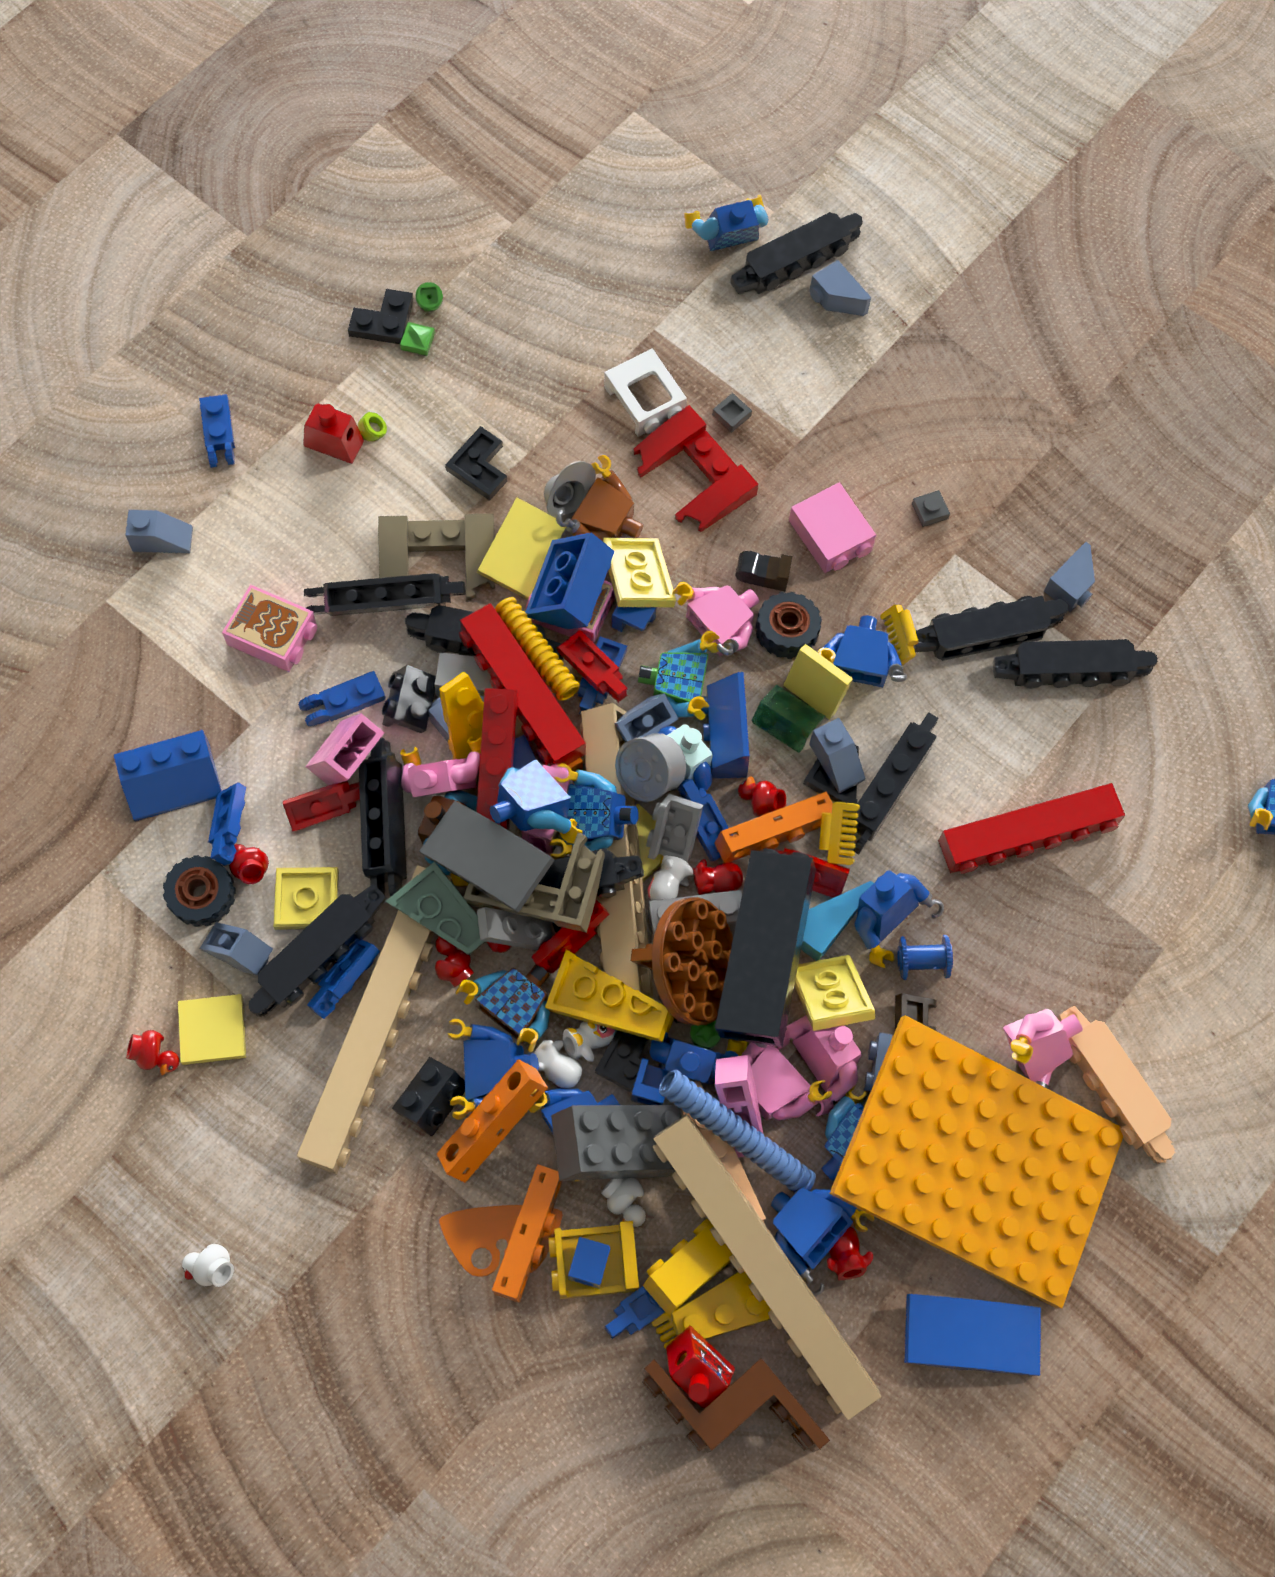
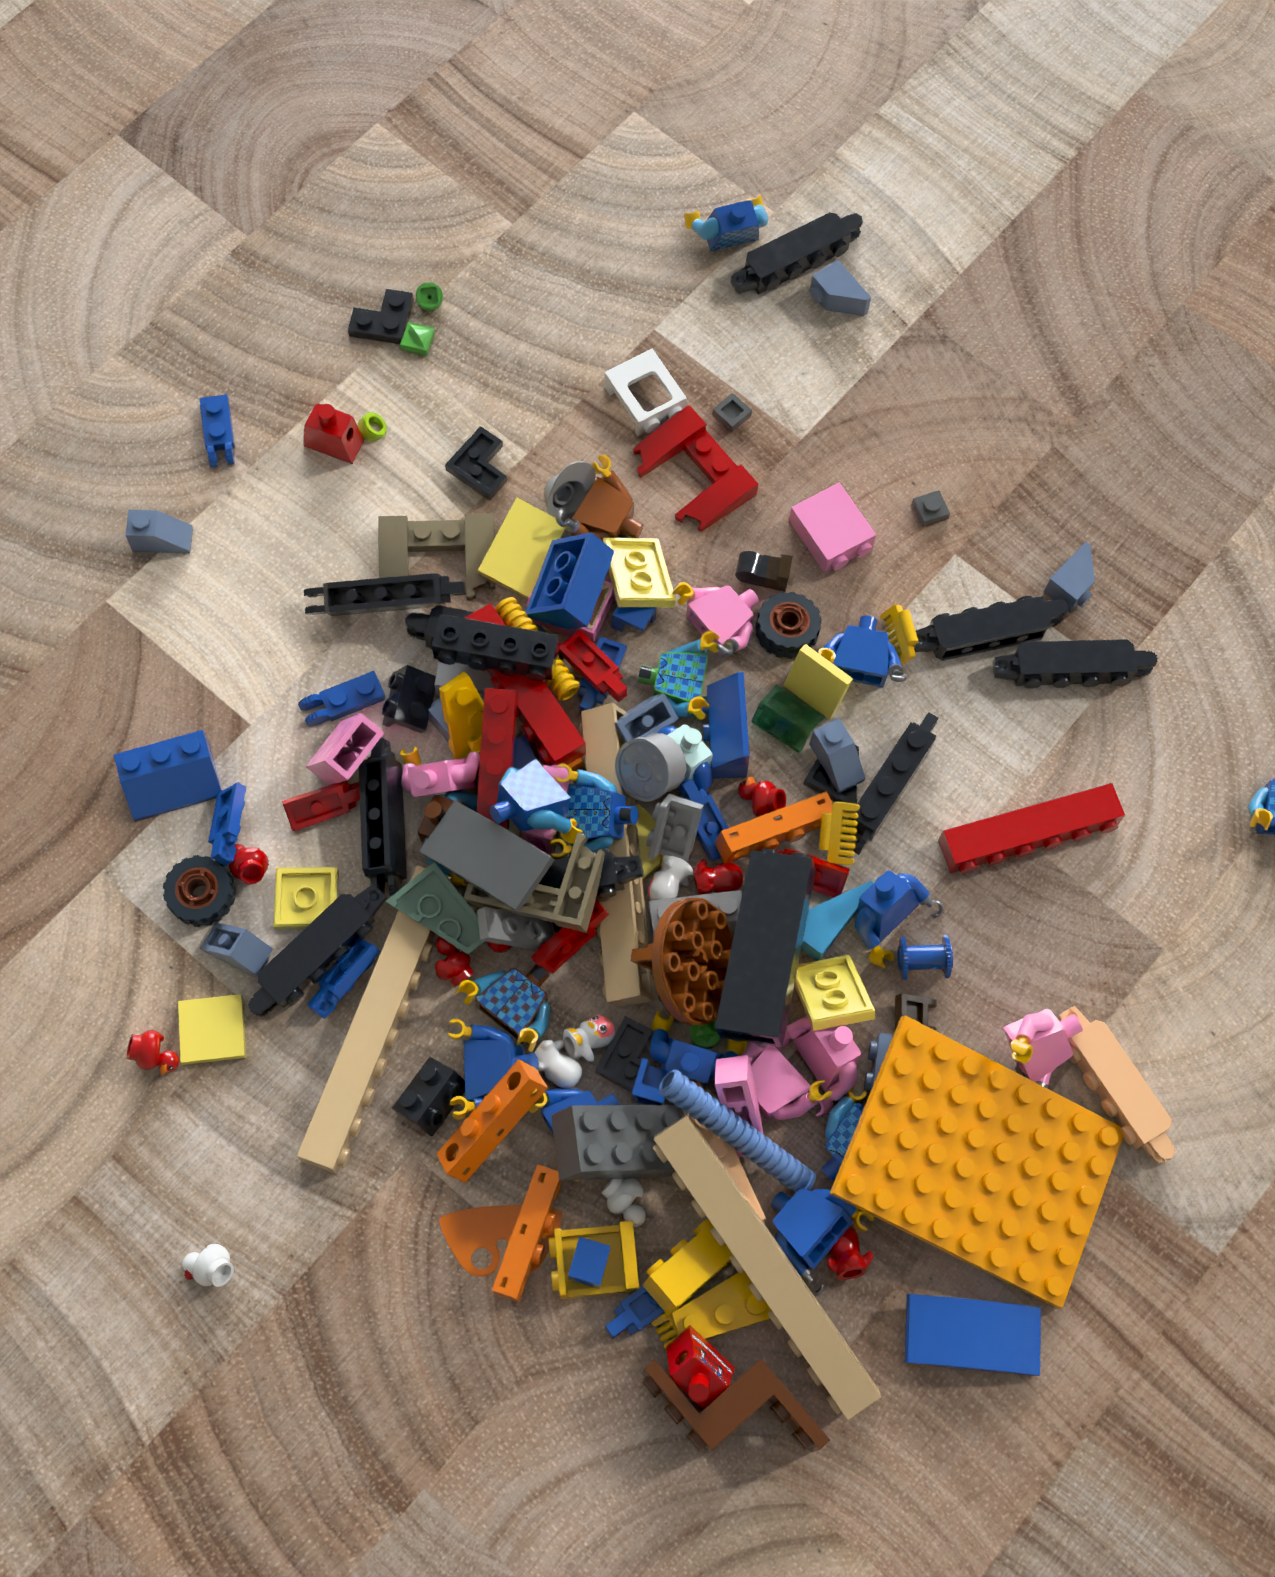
brick [222,585,317,672] -> none
yellow wing [545,950,672,1042] -> none
none -> black brick [432,614,559,681]

